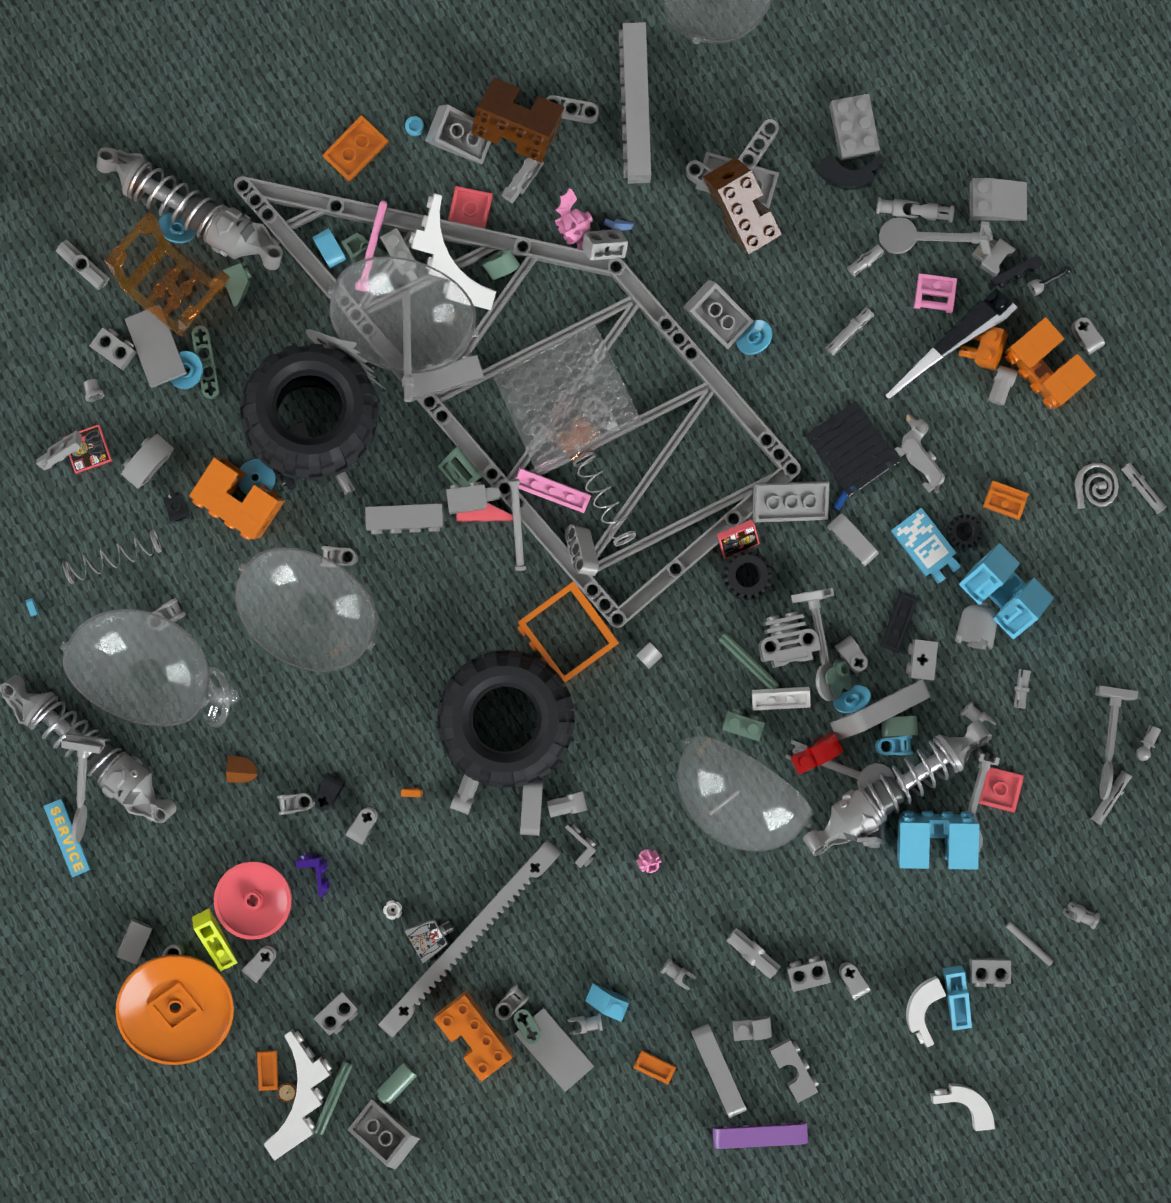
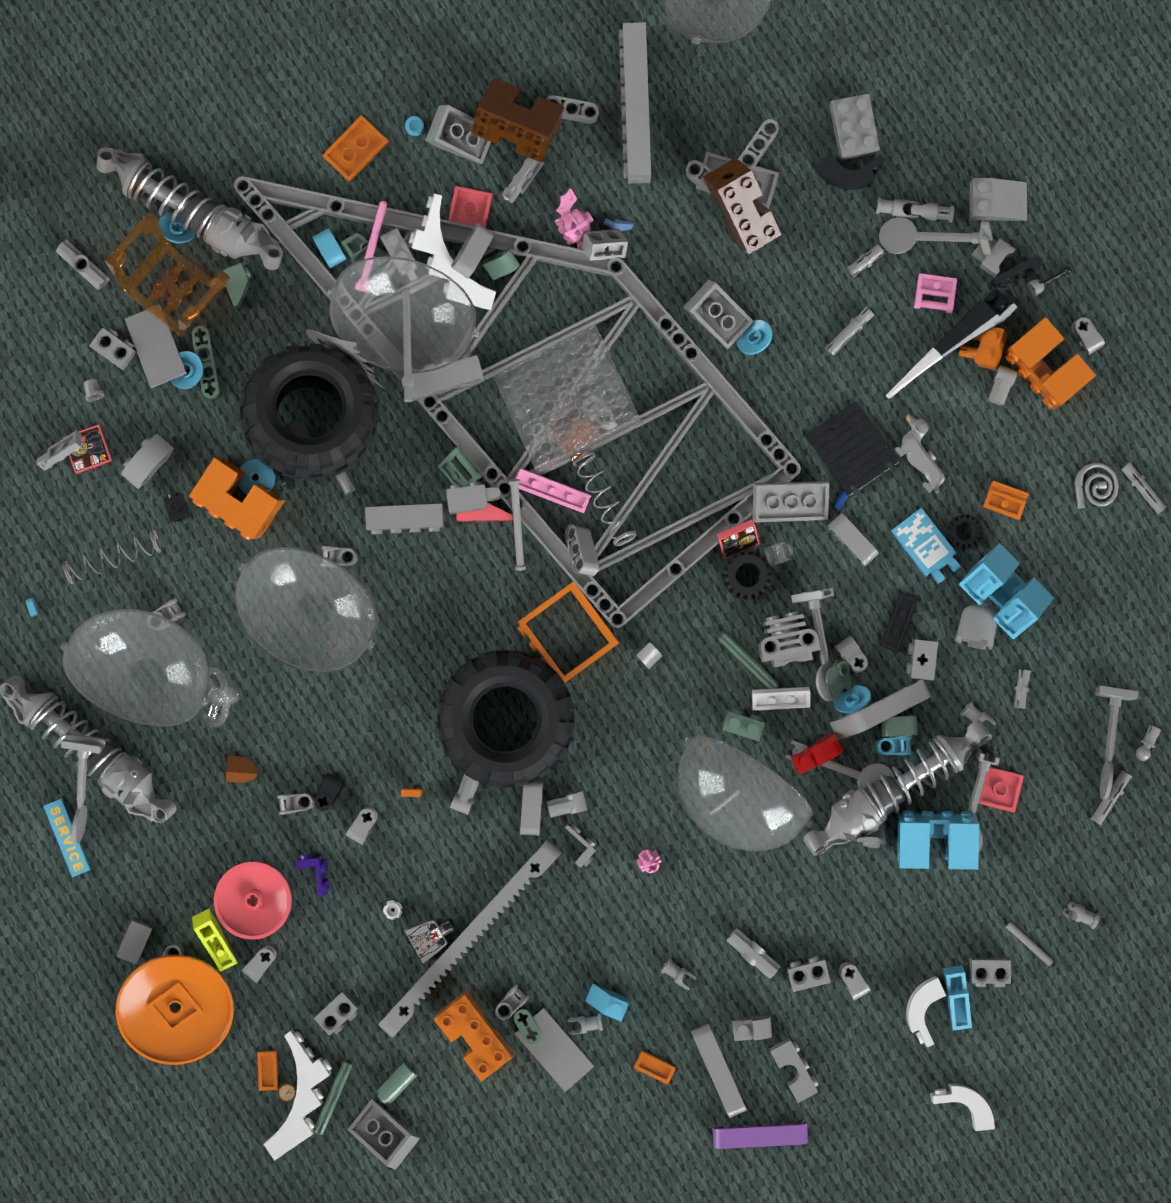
none -> light grey beam [451,223,494,278]
none -> clear brick [763,541,794,567]

